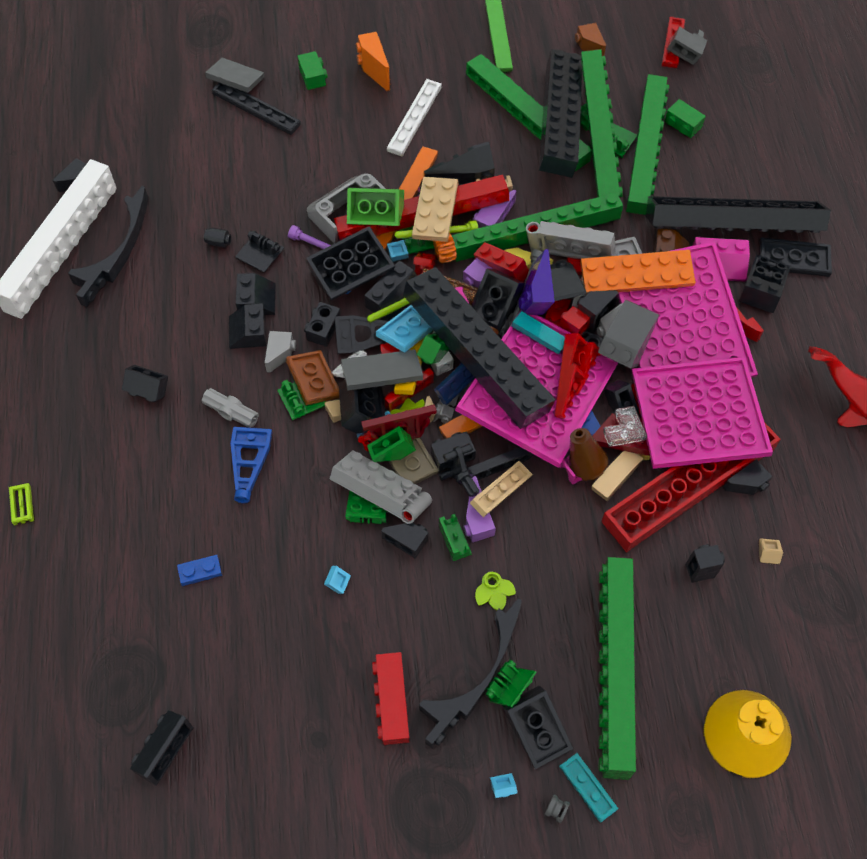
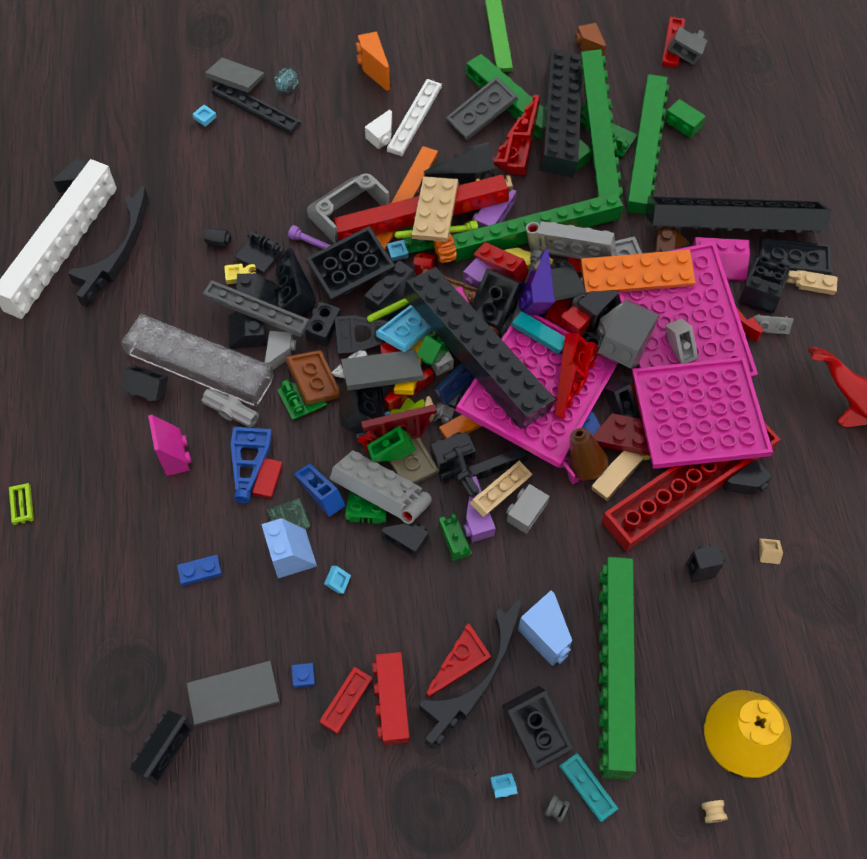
green brick [297,51,328,90] -> none
tan slope [325,400,341,423] -> none
bright green slope [347,188,404,226] -> none
lime plate [475,572,516,610] -> none
green hinge [485,660,537,707] -> none
clear tile [603,406,647,447] -> none
none -> clear brick [121,313,274,407]
none -> dark pink slope [148,415,192,476]
none -> dark grey tile [187,661,280,726]
none -> medium azure plate [192,105,217,127]
none -> dark grey tile [202,280,310,337]
none -> light yellow plate [224,264,256,284]
none -> red tile [252,458,283,499]
none -> light blue slope [262,518,317,578]
none -> clear green piece [267,498,311,529]
none -> black wedge [273,248,316,315]
none -> clear light blue head [274,68,298,93]
none -> blue plate [292,663,315,688]
none -> blue slope [294,463,345,517]
none -> red plate [319,667,373,735]
none -> white slope [365,110,392,149]
none -> red wing [426,624,491,698]
none -> dark grey tile [446,76,518,141]
none -> red wedge [493,95,540,175]
none -> light grey brick [506,484,550,534]
none -> light blue slope [518,590,572,667]
none -> light grey slope [665,318,699,364]
none -> tan wheel [701,800,728,823]
none -> light grey hinge [753,314,794,334]
none -> tan hinge [786,270,838,295]

